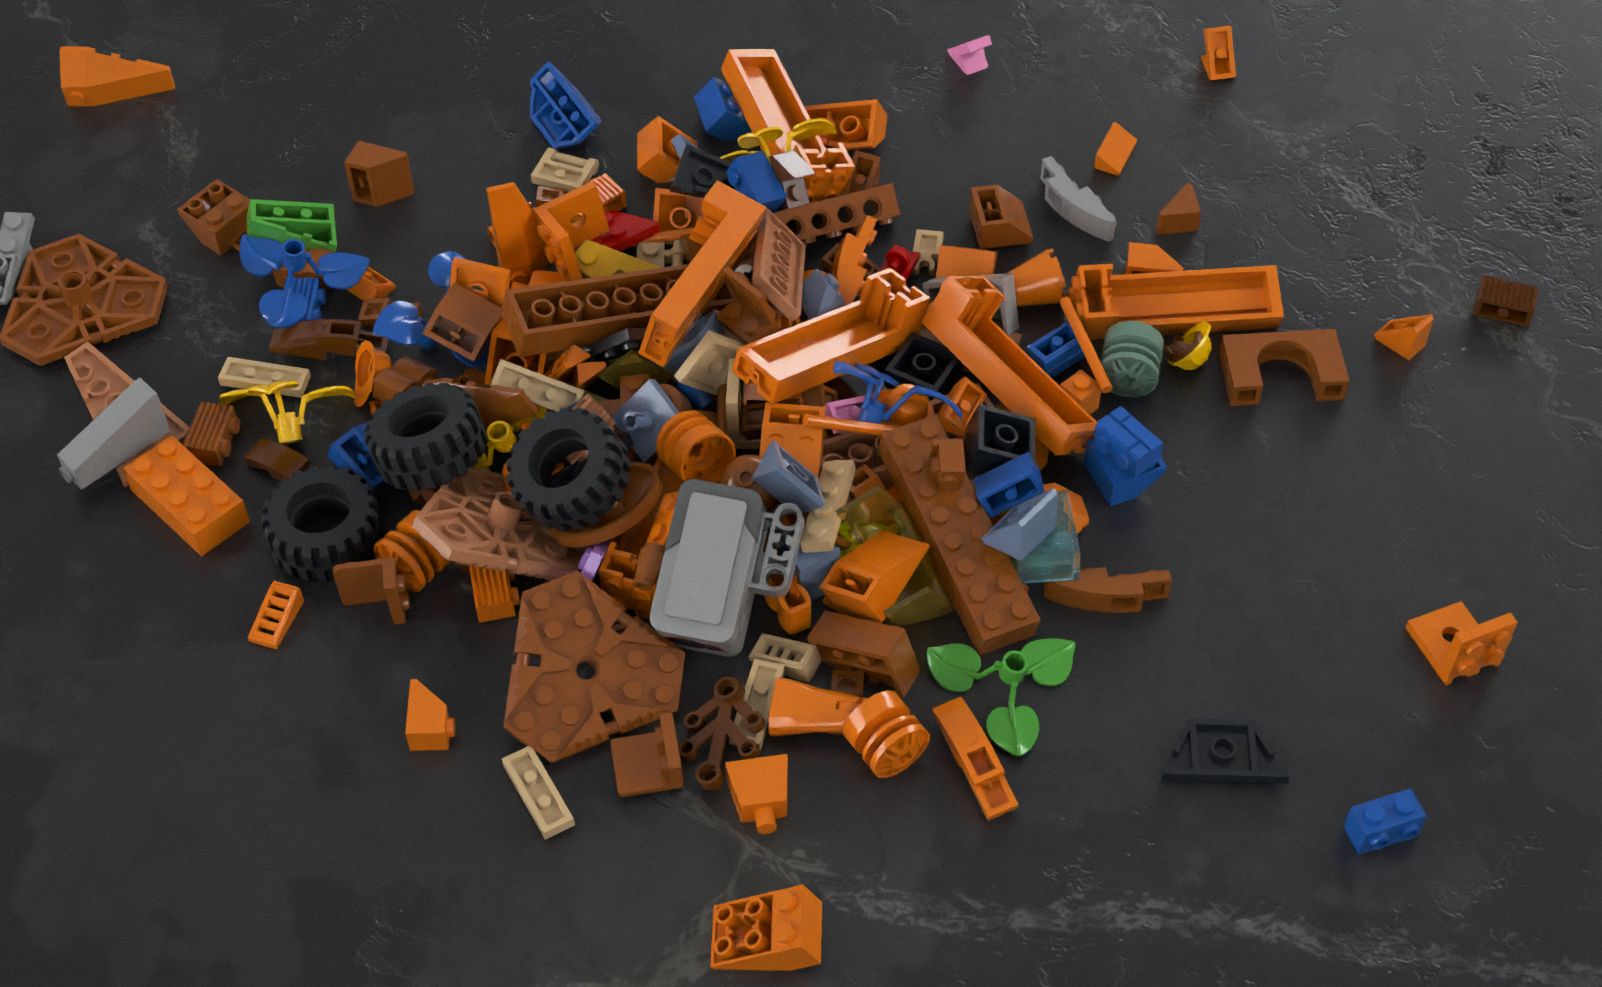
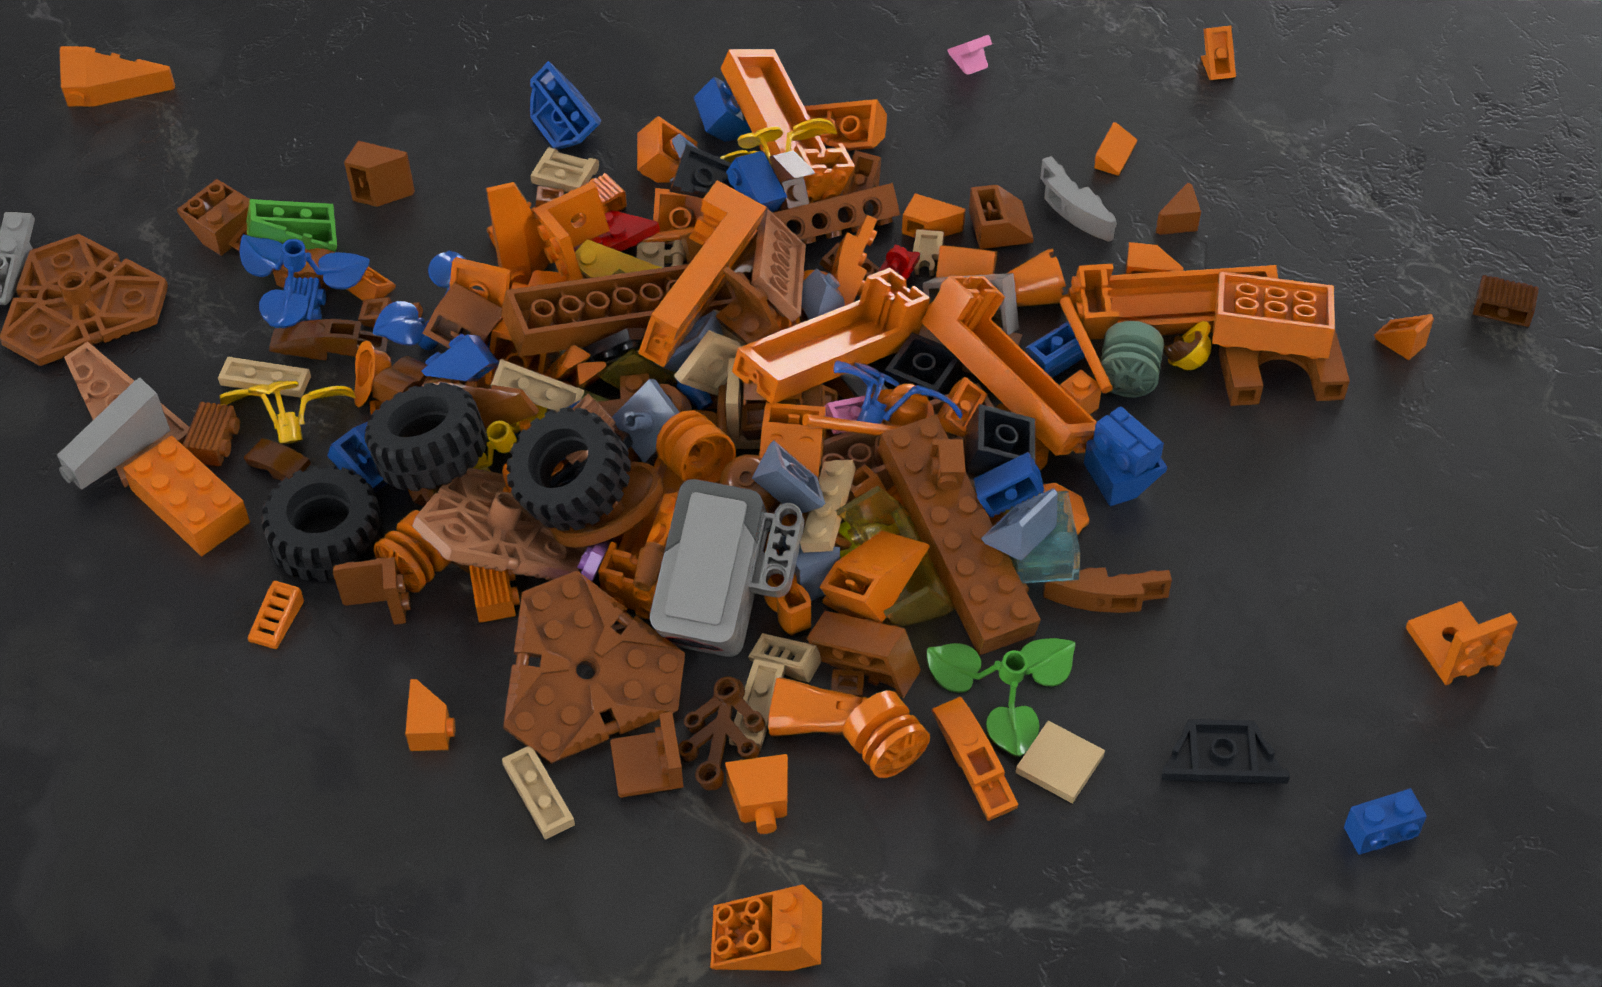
none -> blue slope [421,334,499,381]
none -> orange slope [902,193,965,238]
none -> tan tile [1016,721,1105,804]
none -> orange slope [1212,271,1335,359]

